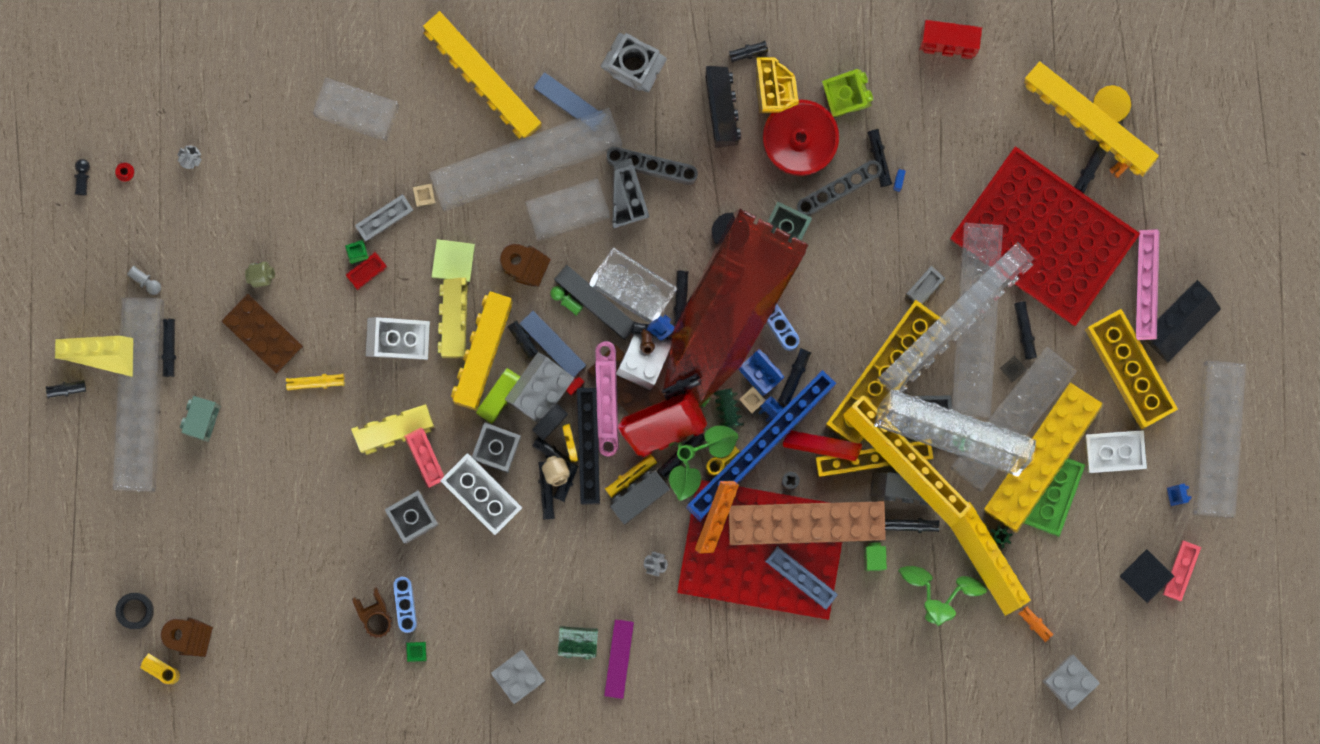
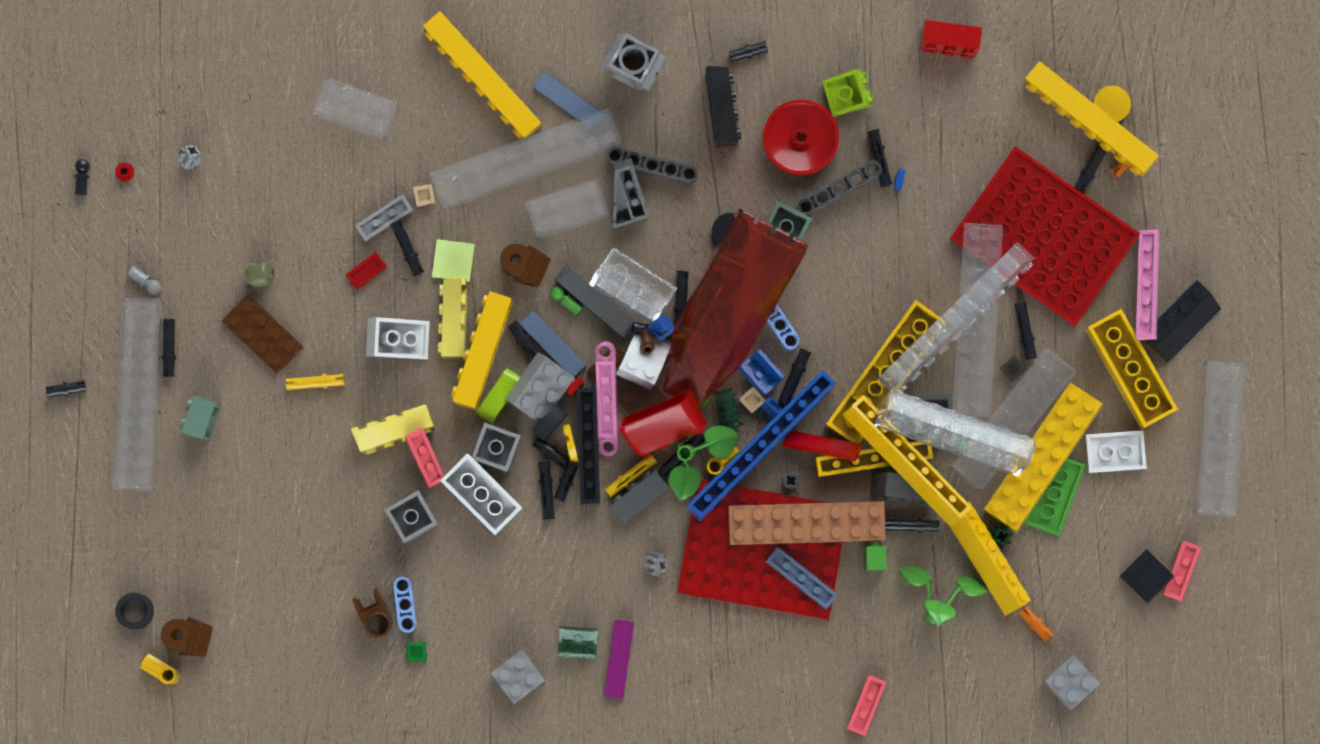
light yellow wedge [55,336,133,377] -> none
green tile [345,240,369,264] -> none
tan head [542,456,570,486] -> none
black pin [662,373,702,401] -> none
orange plate [695,481,739,553] -> none
yellow wedge [756,57,799,113] -> none
light grey tile [906,266,945,305] -> none
blue tile [1167,483,1191,506] -> none
none -> black pin [390,219,424,277]
none -> coral plate [847,675,887,736]

